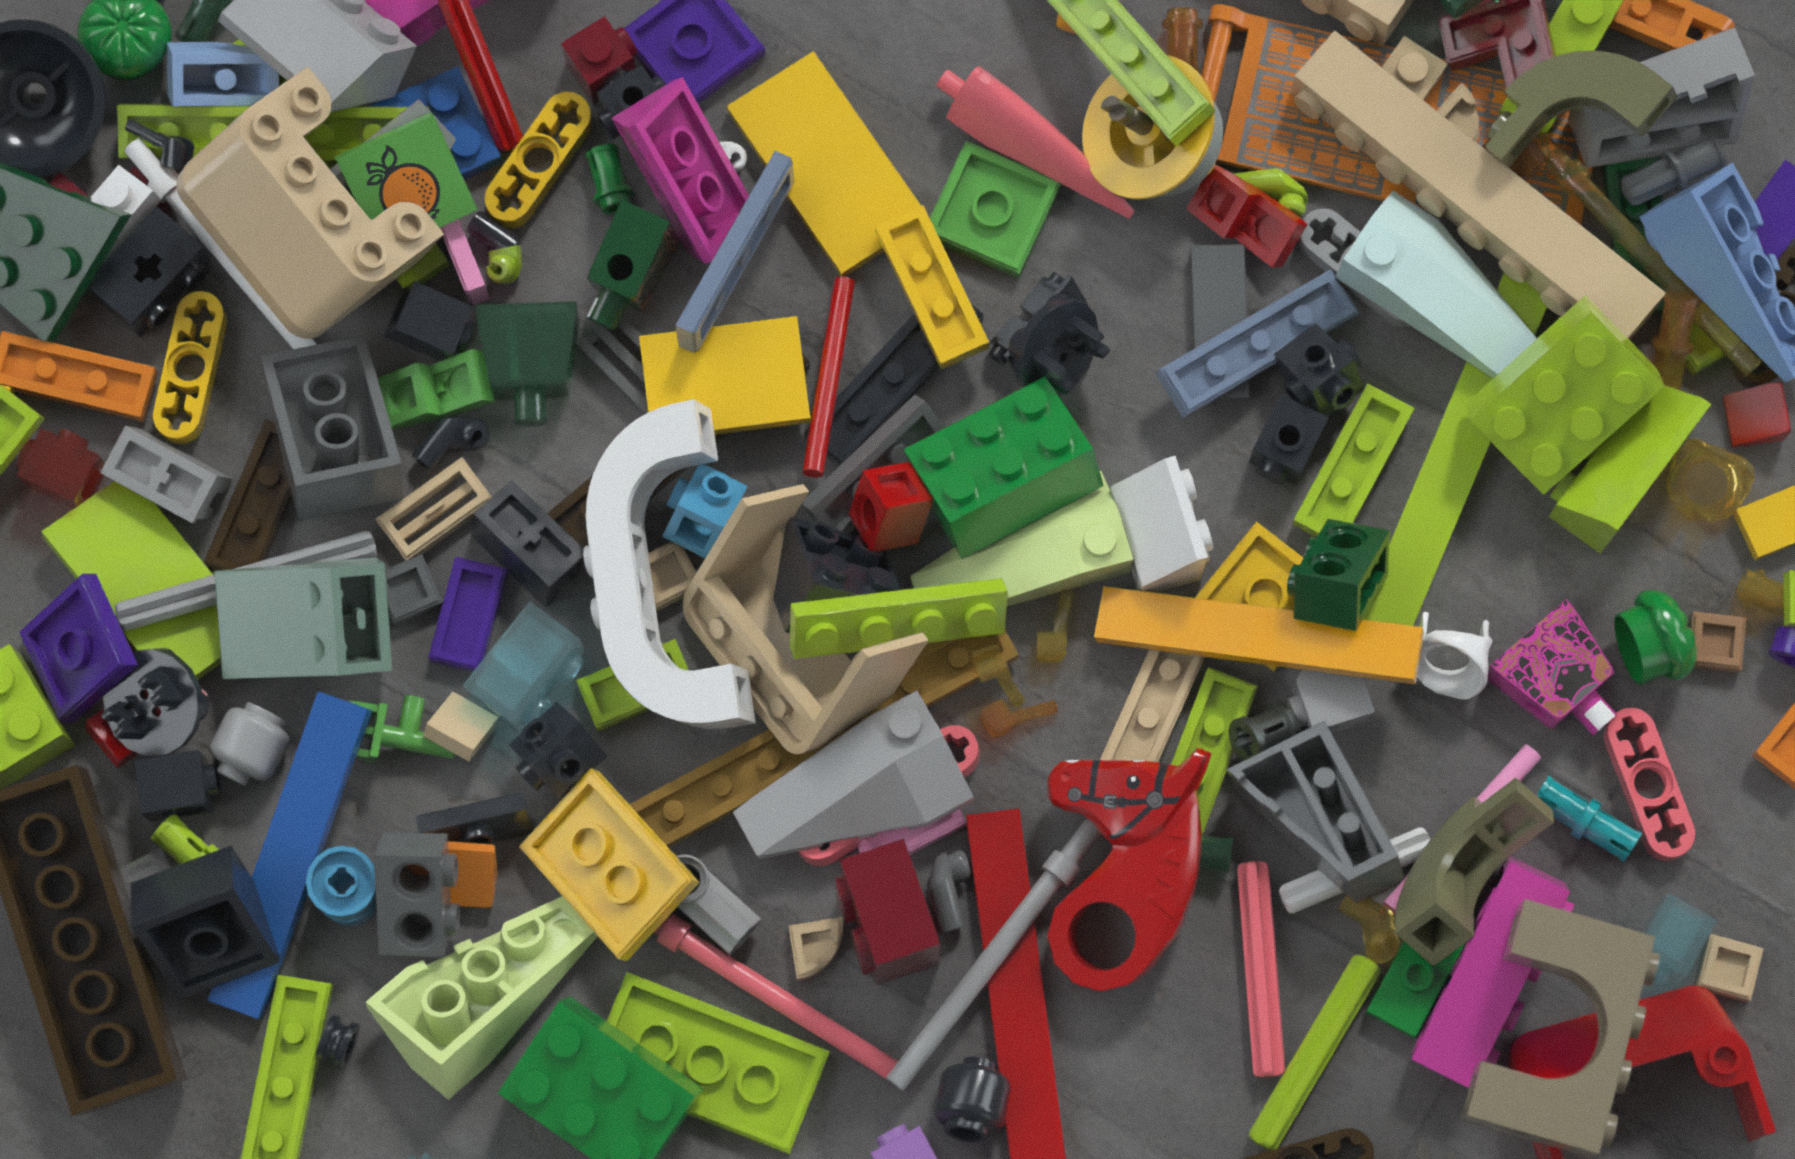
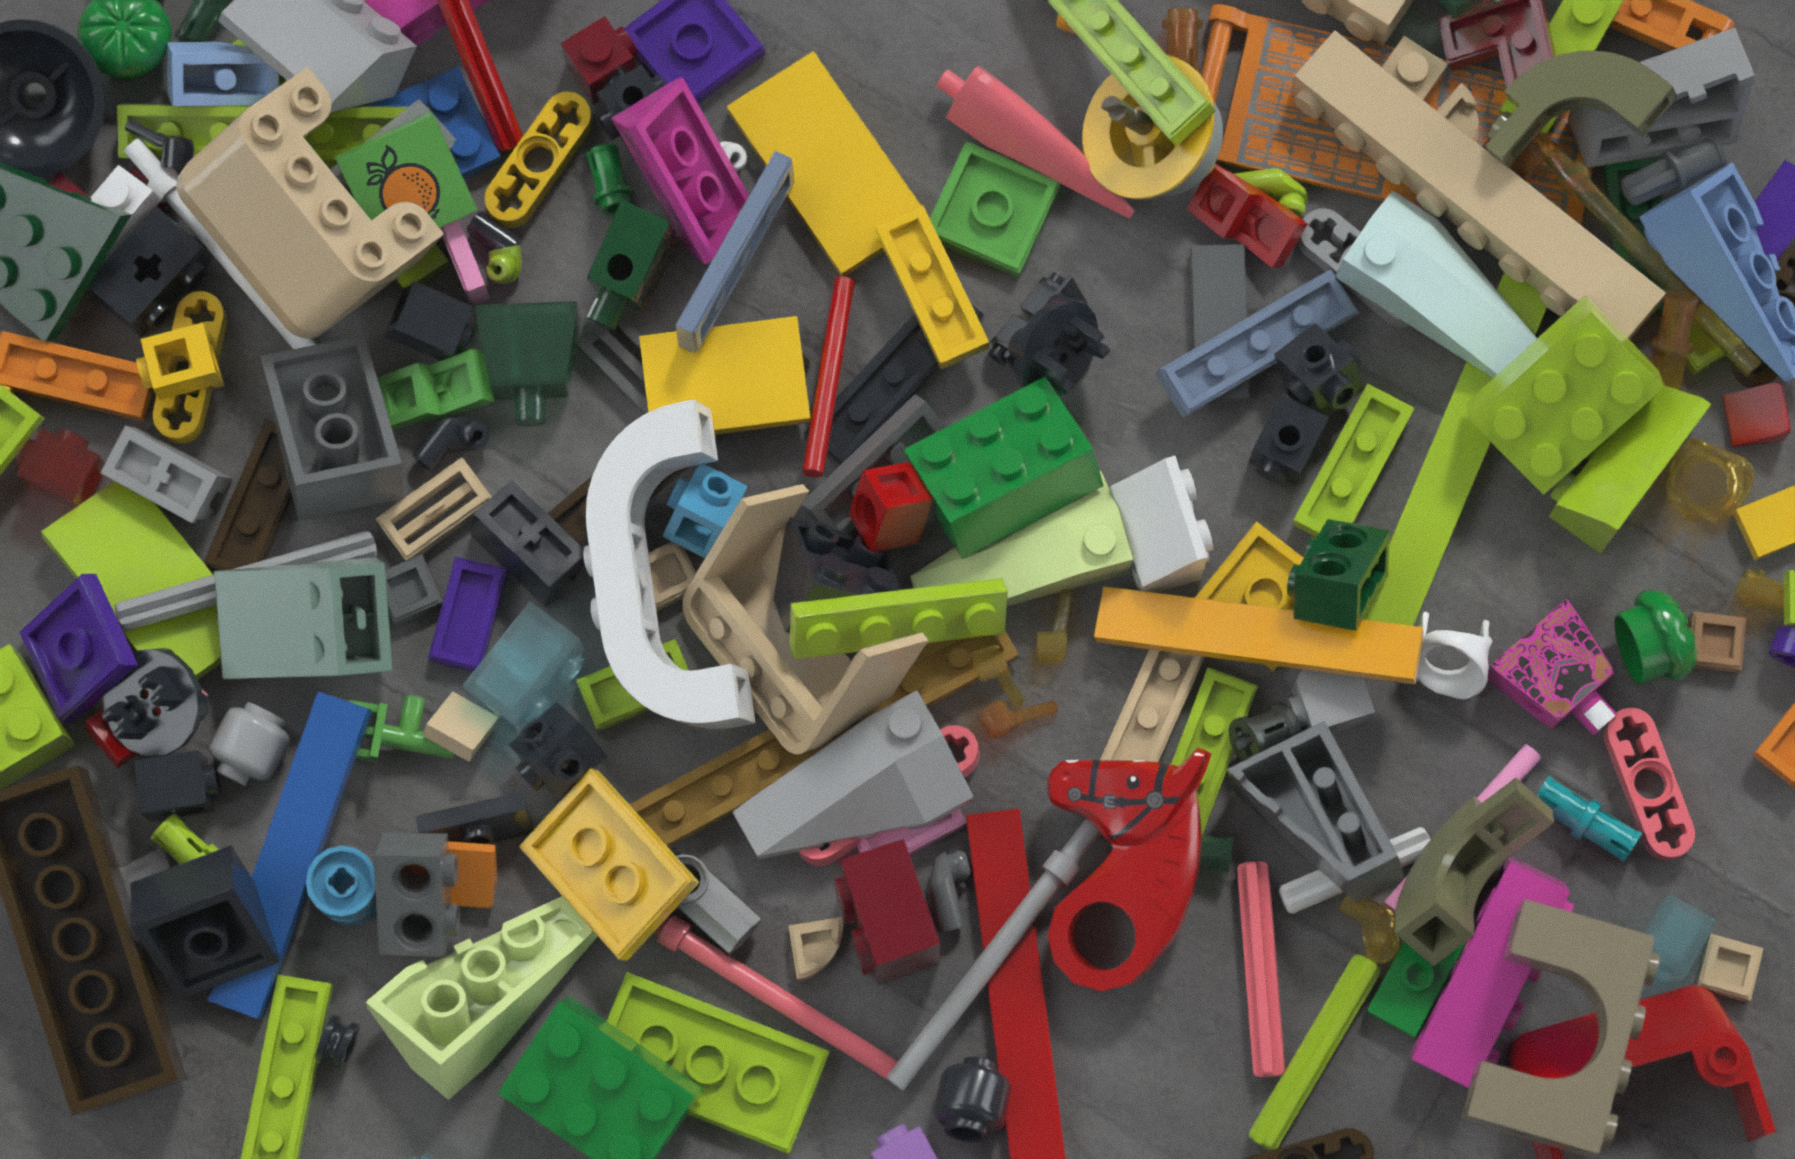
none -> yellow brick [136,322,224,400]

